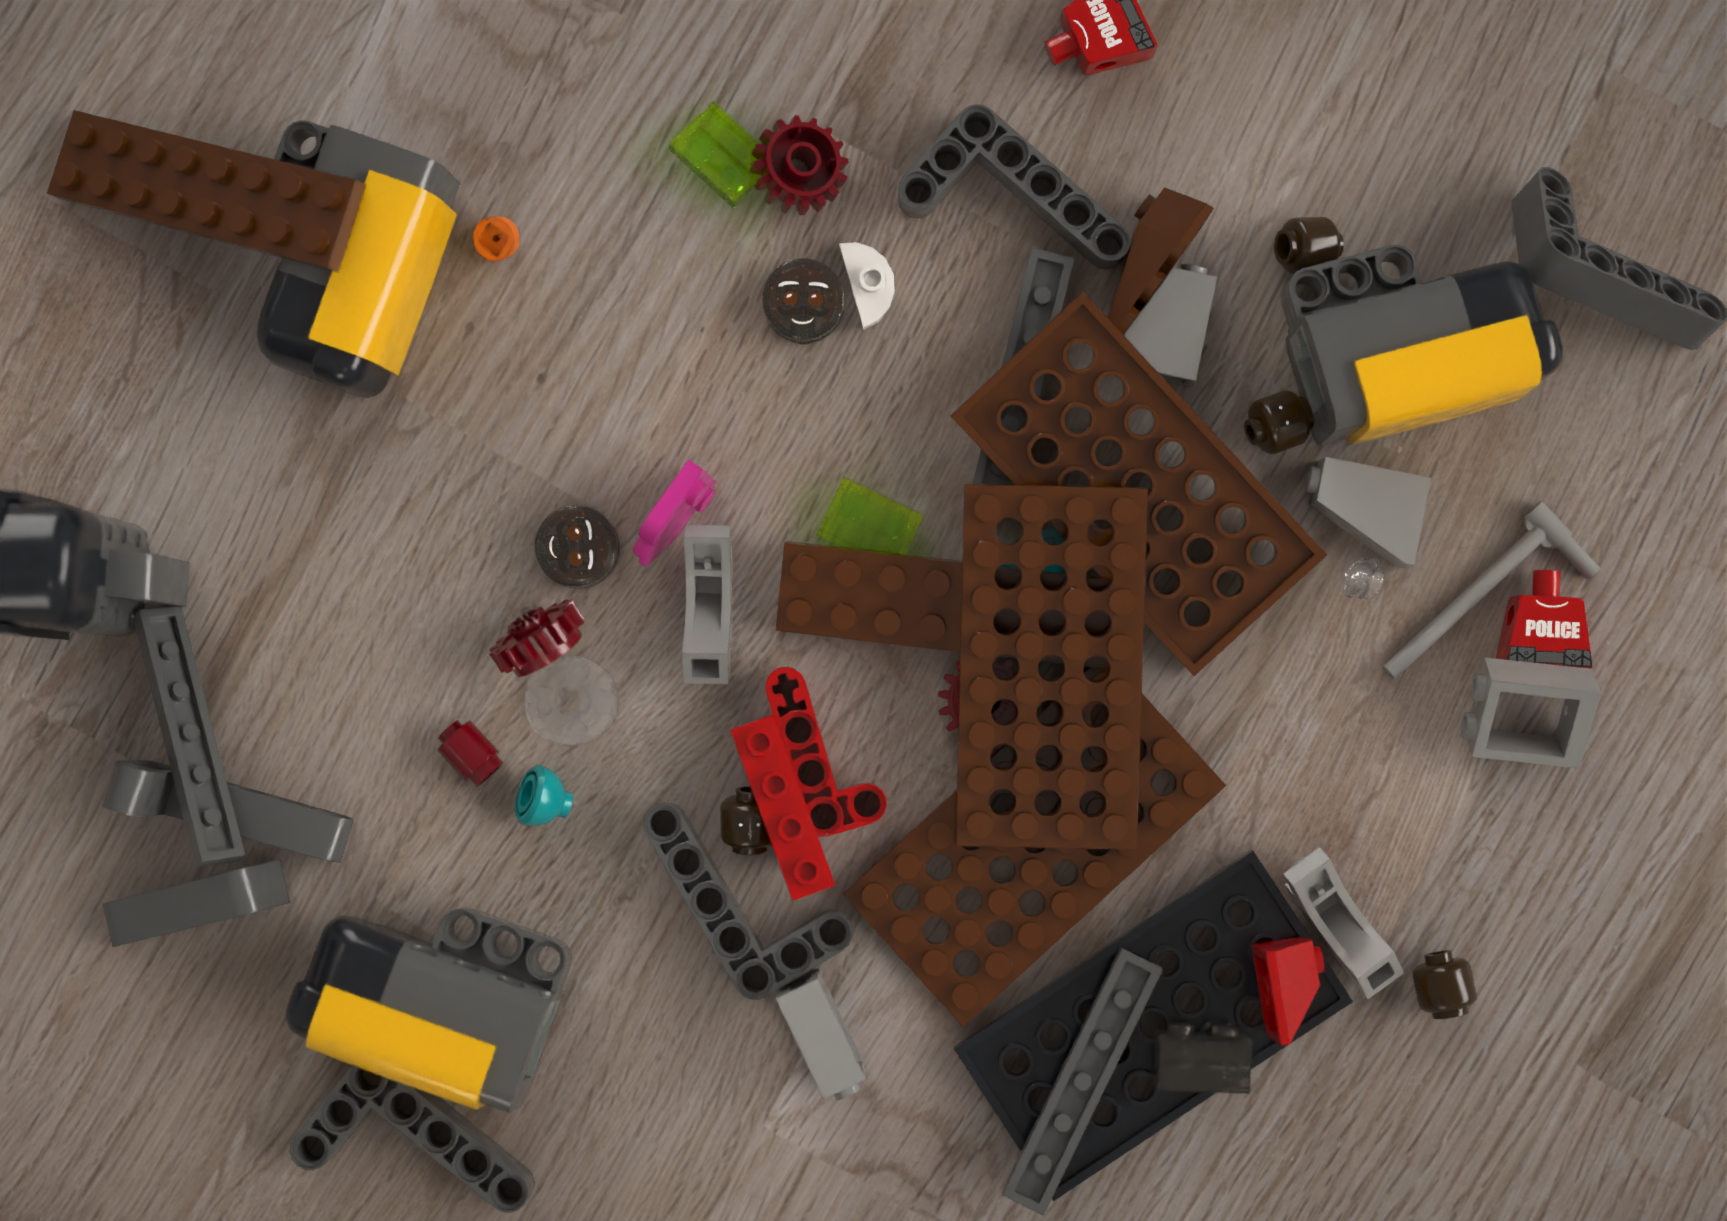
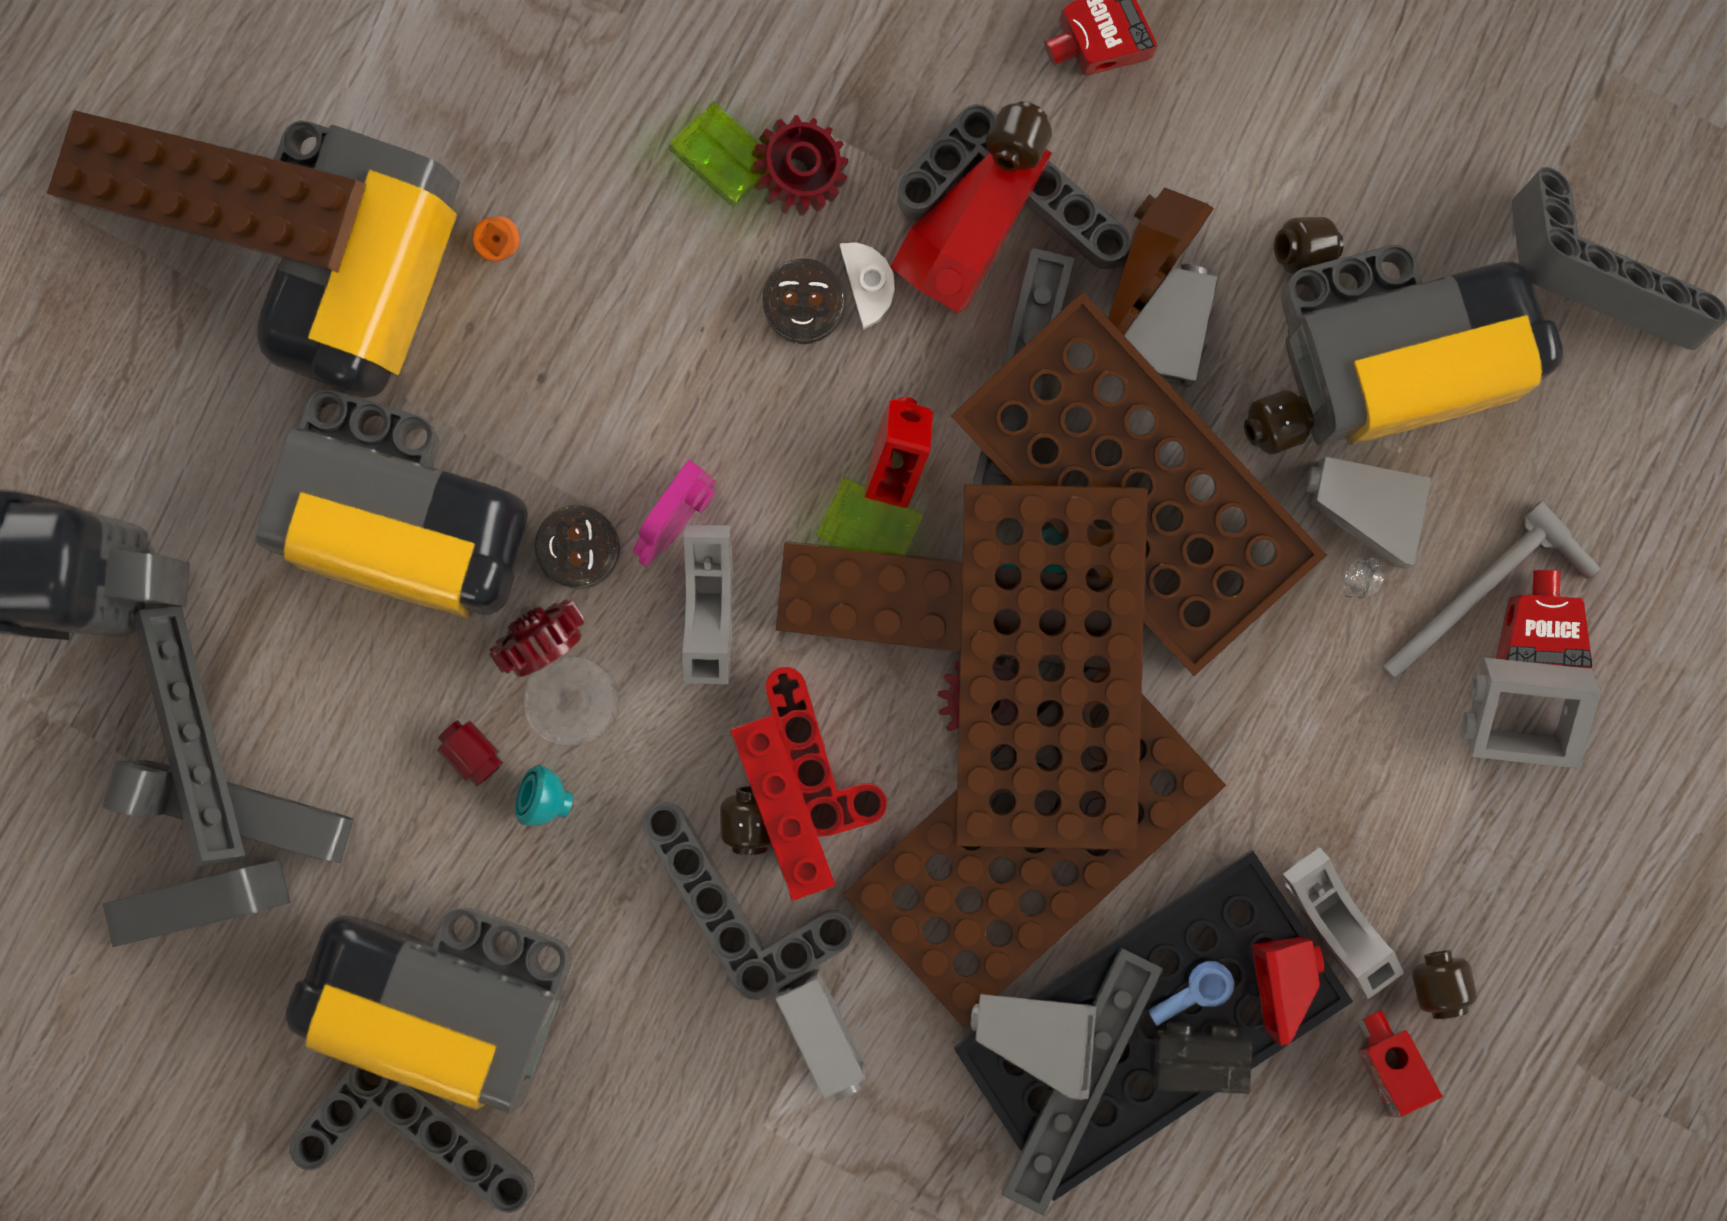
none -> piece [256,389,528,618]
none -> red torso [864,397,933,509]
none -> red wedge [890,149,1053,313]
none -> light grey slope [971,994,1097,1099]
none -> dark brown head [985,101,1052,172]
none -> light blue plate [1148,961,1234,1026]
none -> red torso [1357,1010,1443,1117]

